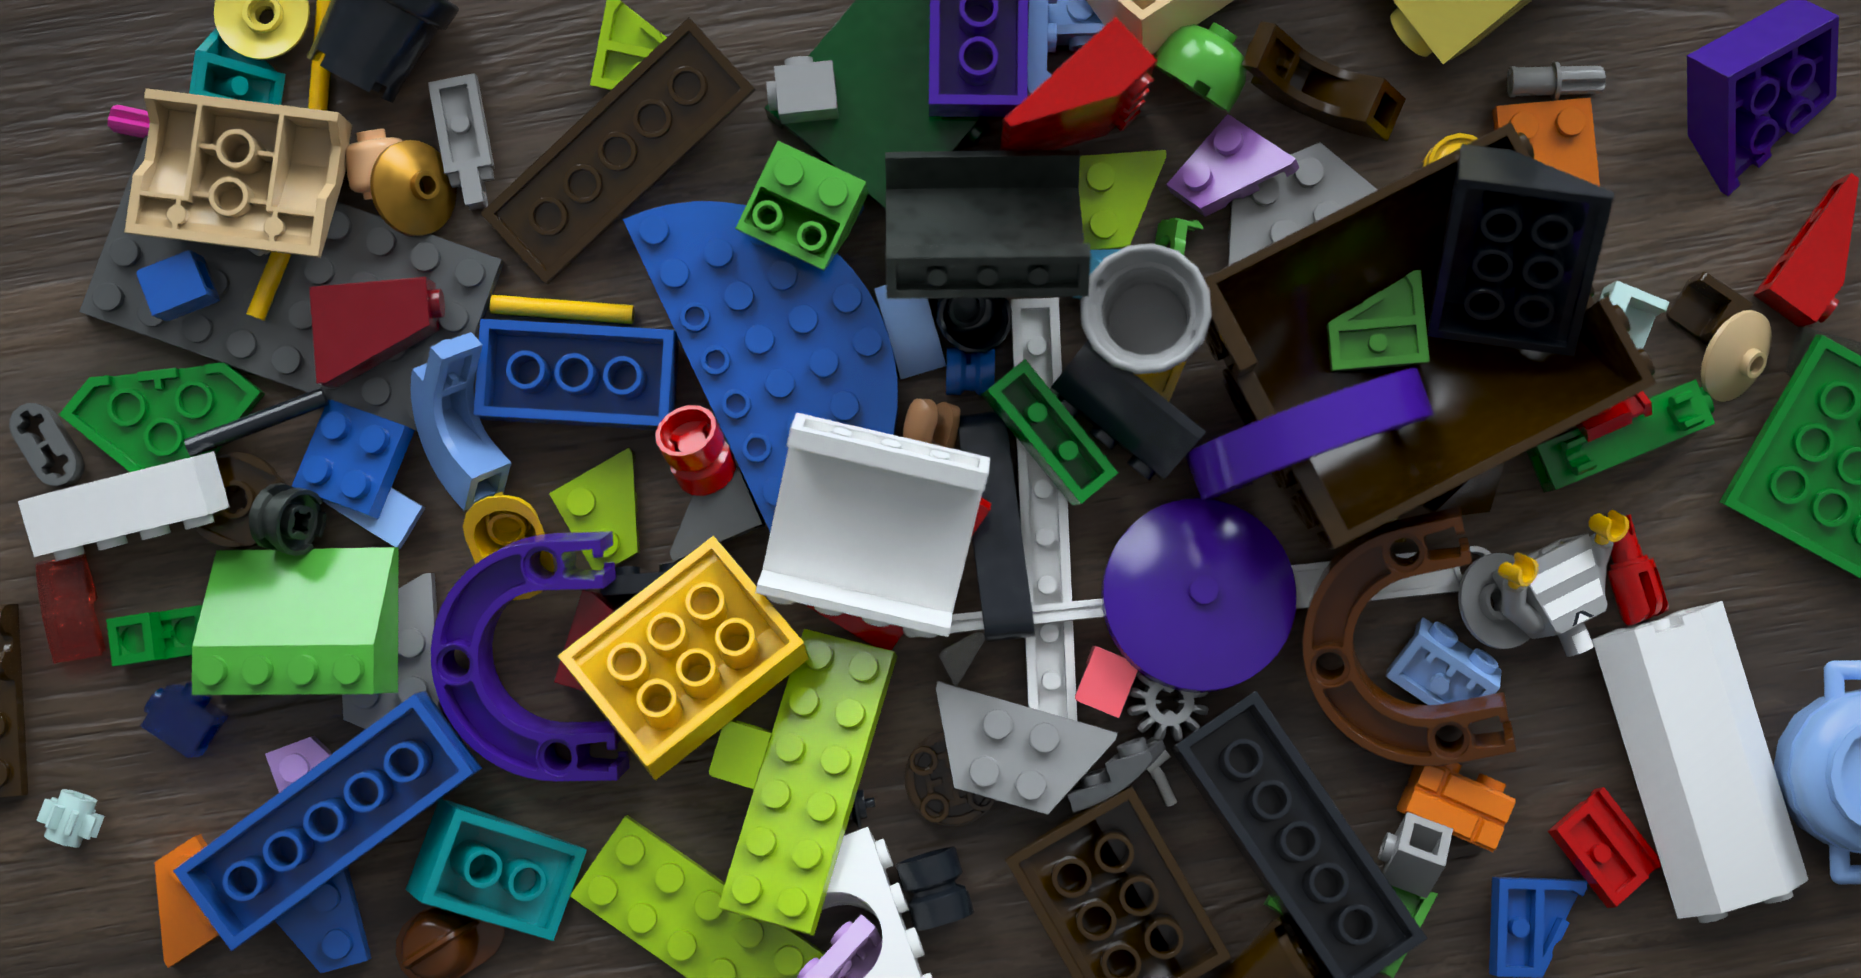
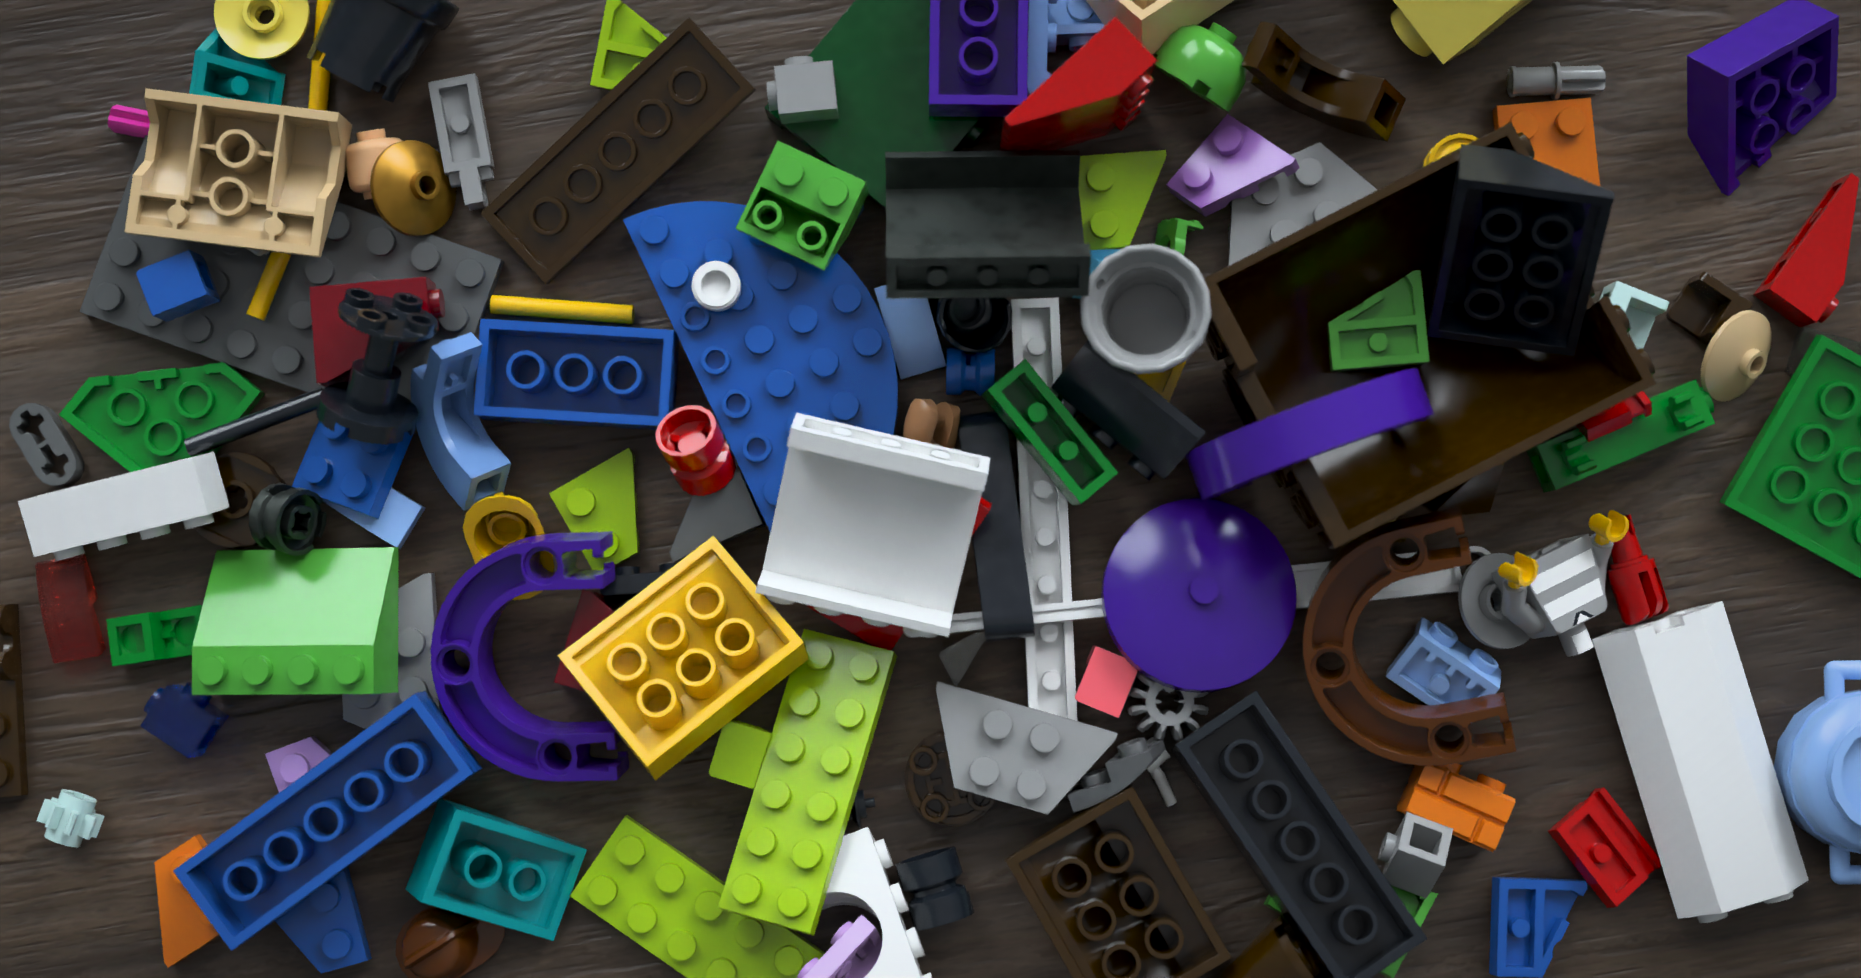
none -> black piece [316,288,438,444]
none -> white tile [692,261,742,312]

